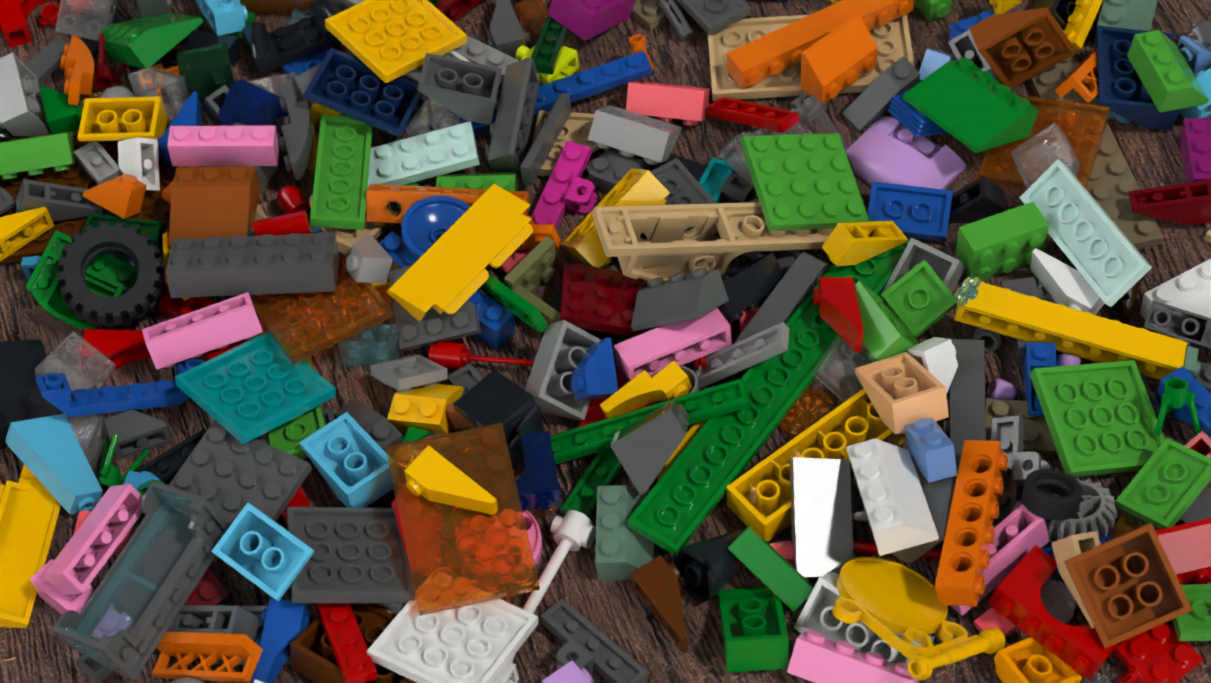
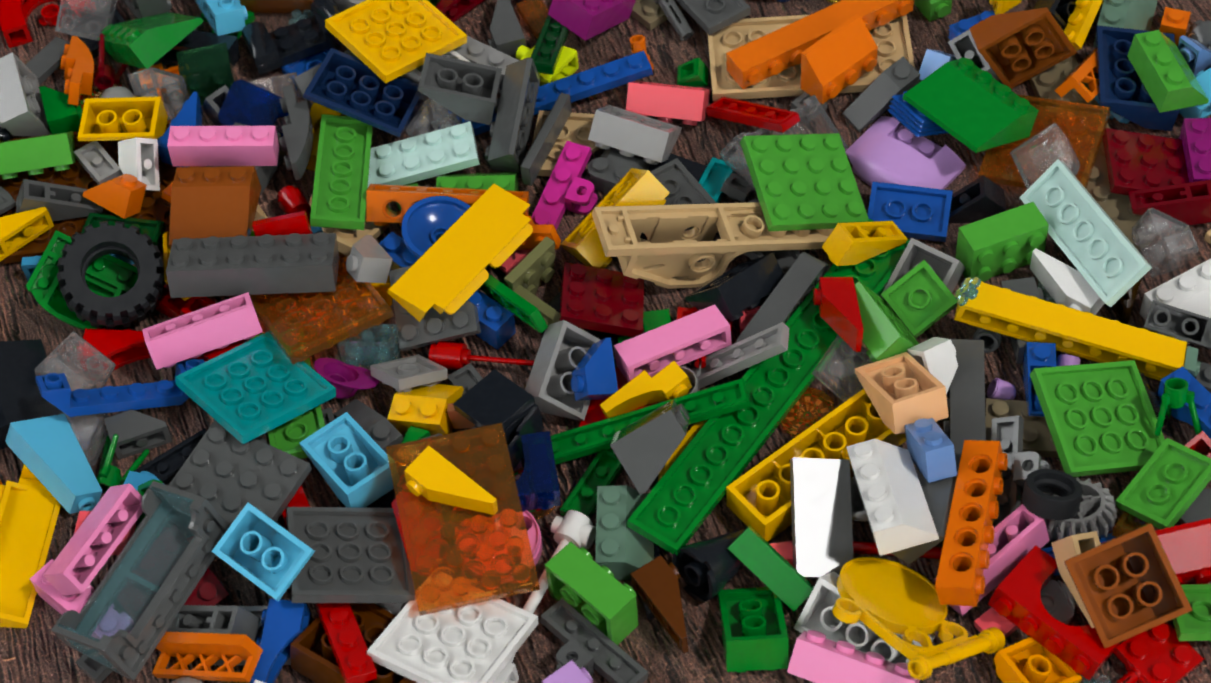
dark grey slope [631,267,729,331] -> none
none -> magenta piece [314,357,379,399]
none -> bright green brick [545,542,639,645]
none -> green slope [677,57,708,87]
none -> dark red plate [1102,128,1189,195]
none -> clear slope [1132,208,1199,278]
none -> orange slope [1159,7,1192,47]

